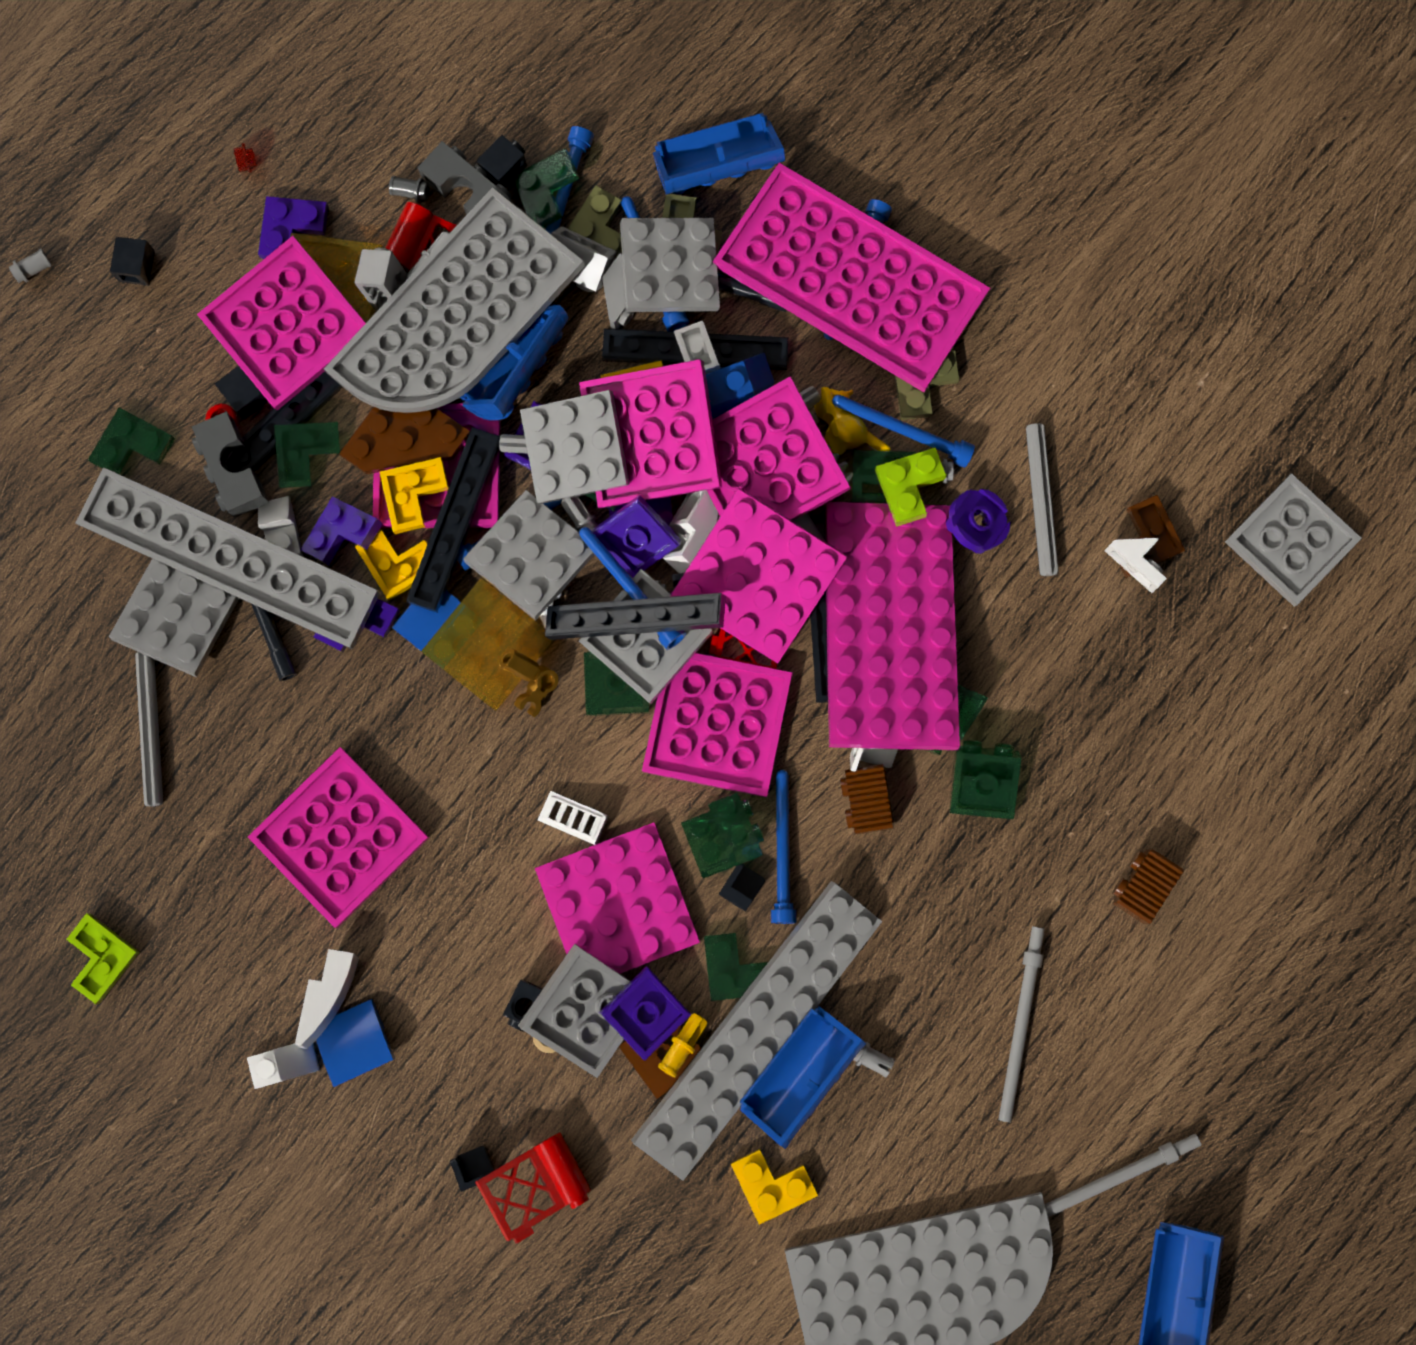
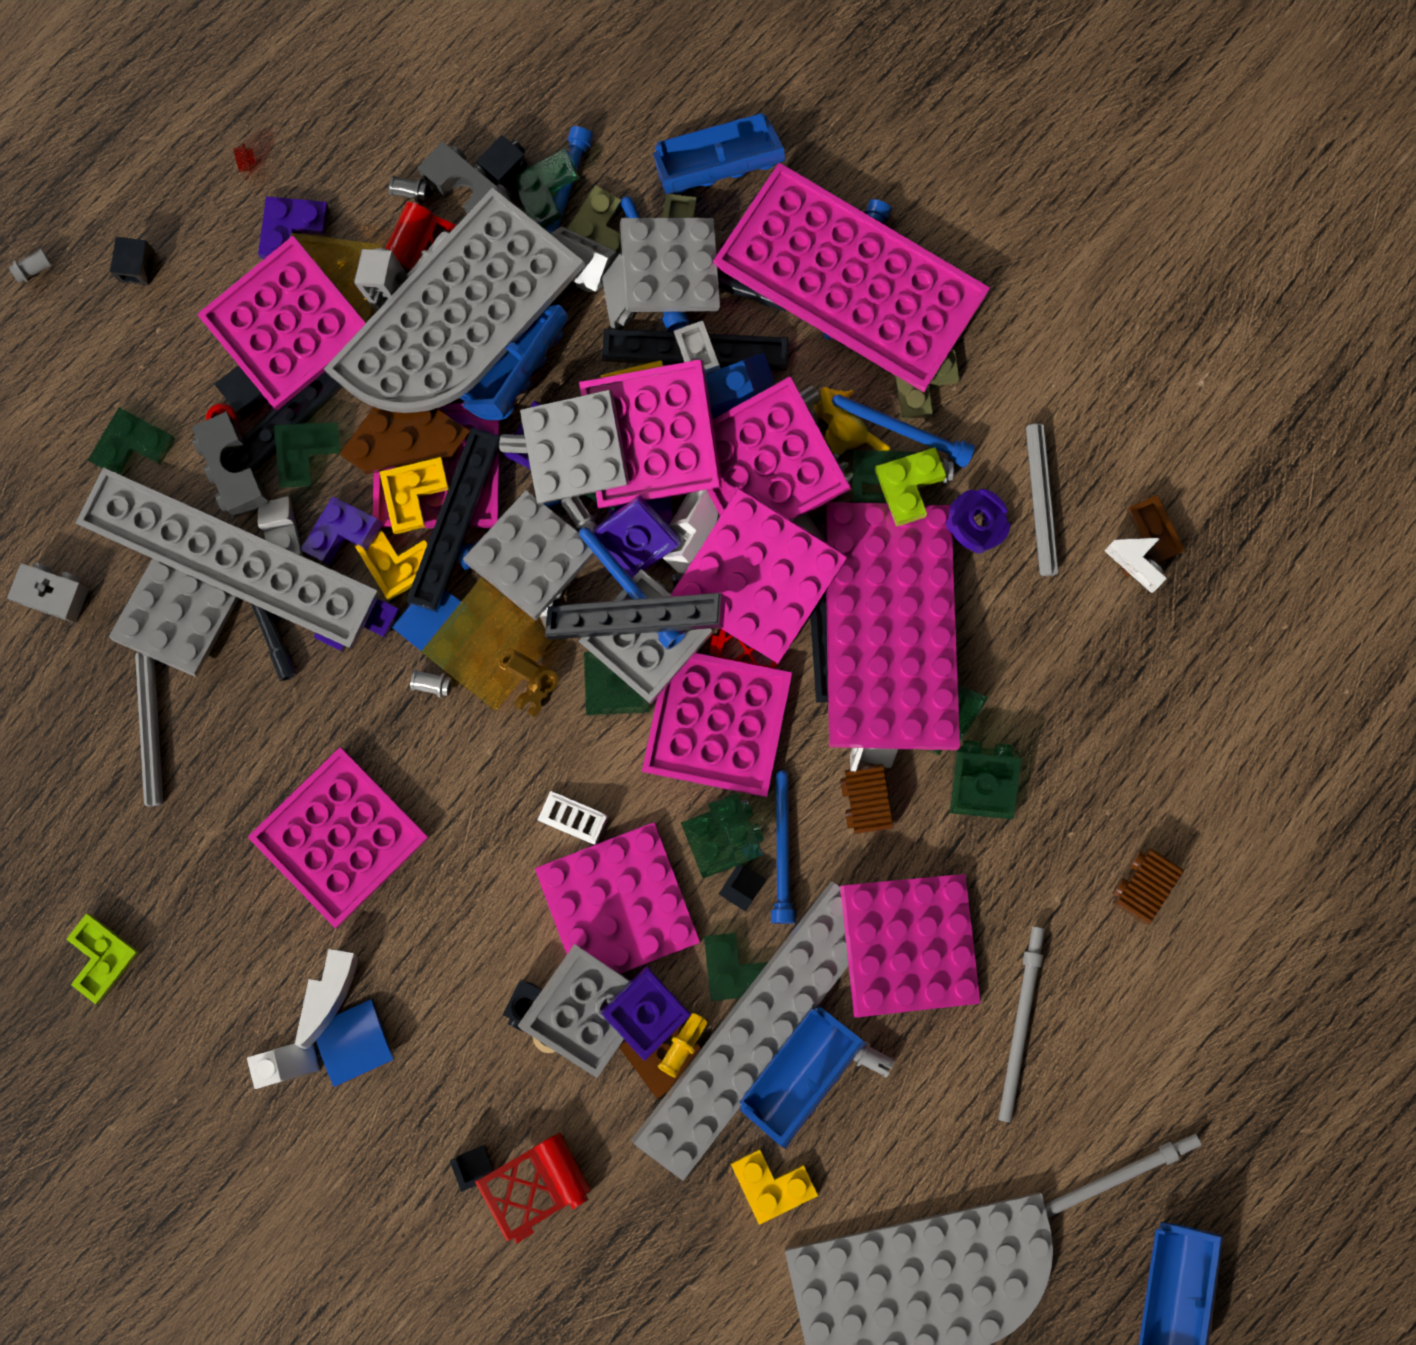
light grey plate [1225,473,1362,607] -> none
none -> light grey brick [7,562,89,624]
none -> light grey pin [410,670,453,698]
none -> dark pink plate [840,874,981,1017]

